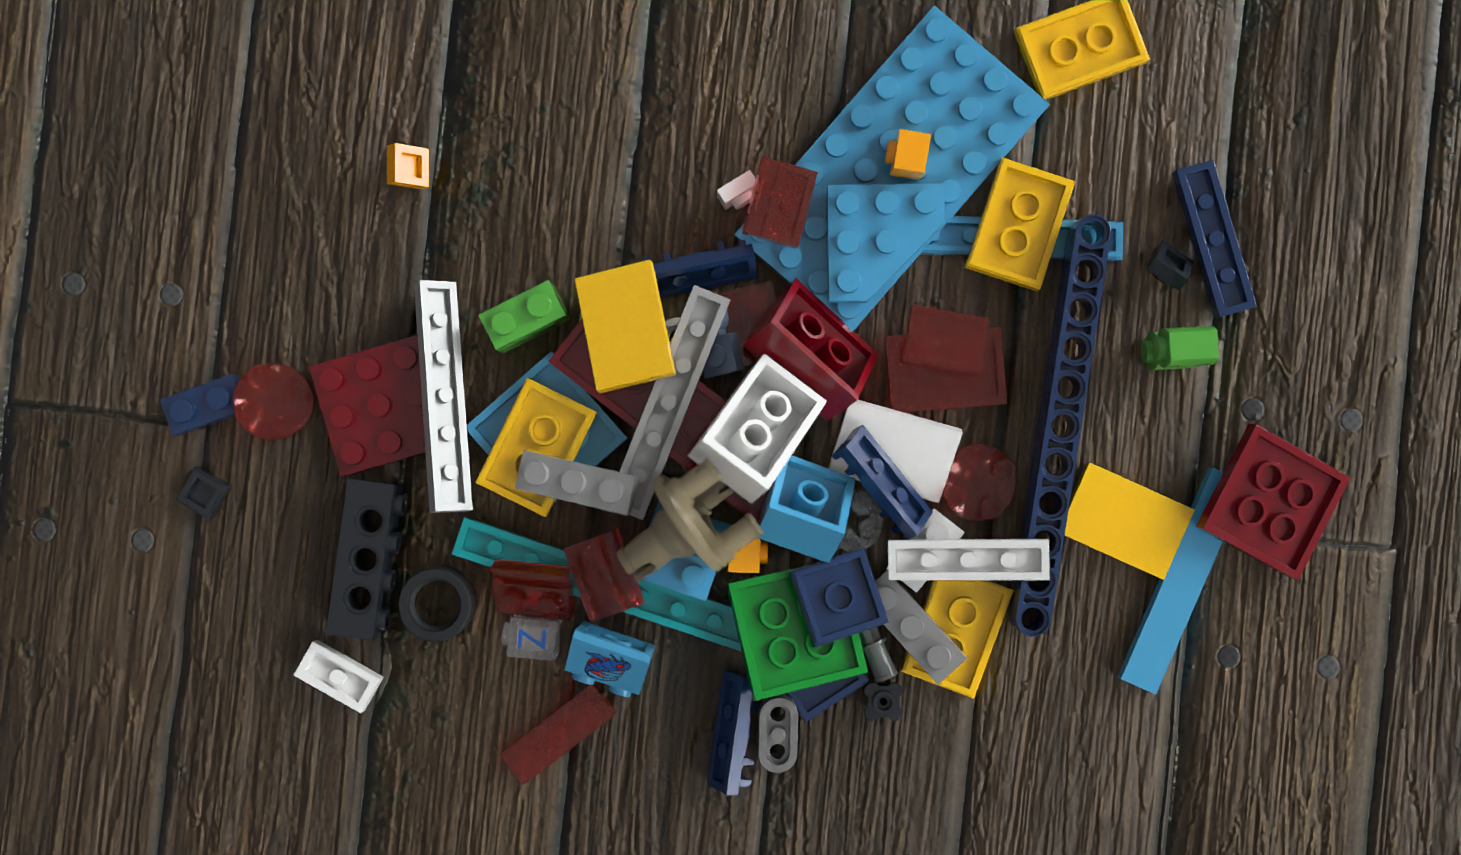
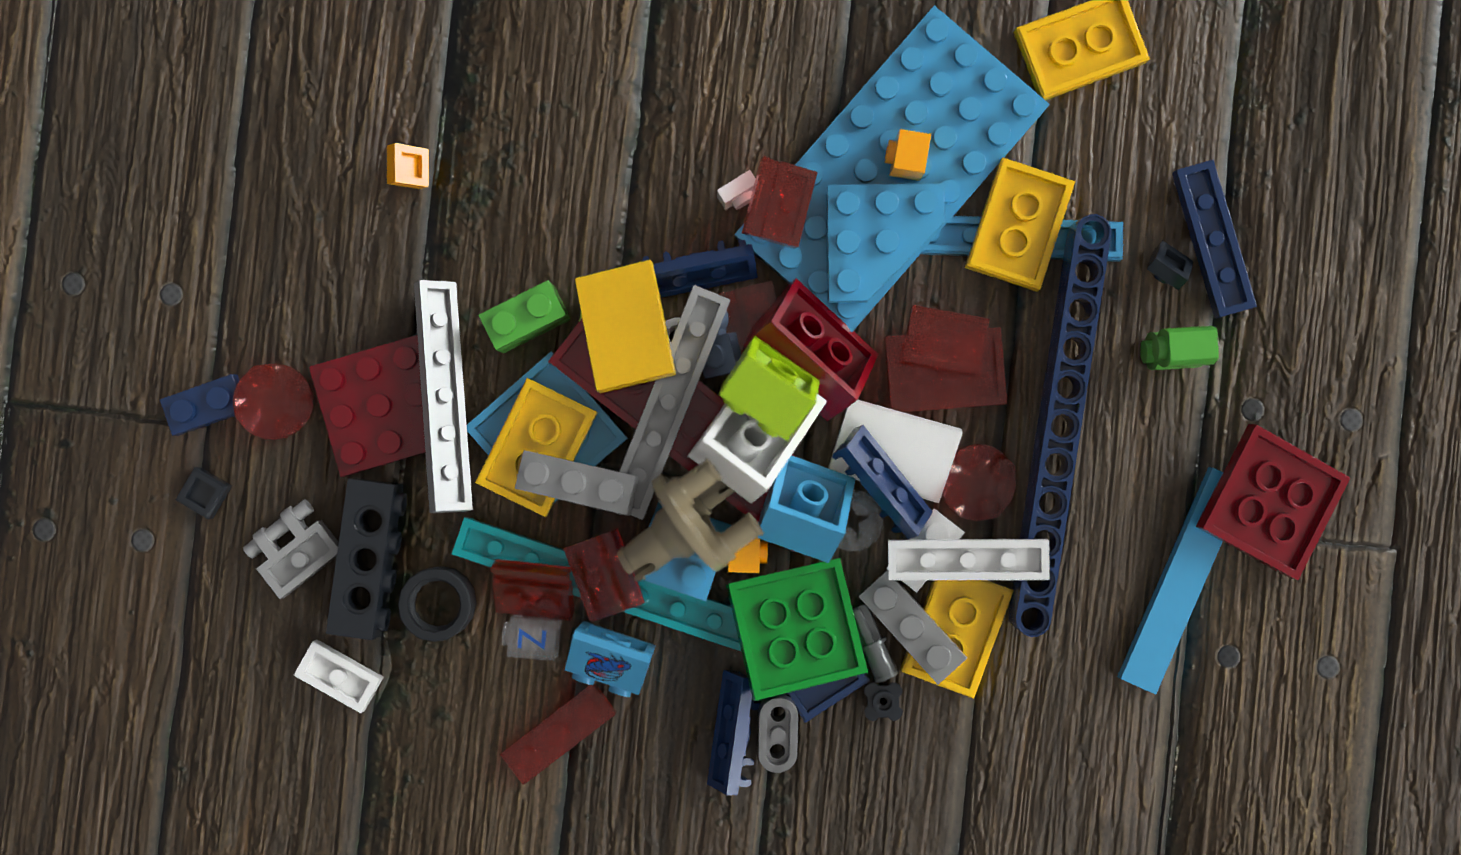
dark blue tile [789,548,889,647] -> none
yellow tile [1064,462,1195,580] -> none
none -> light grey plate [243,499,339,599]
none -> lime slope [719,335,820,441]

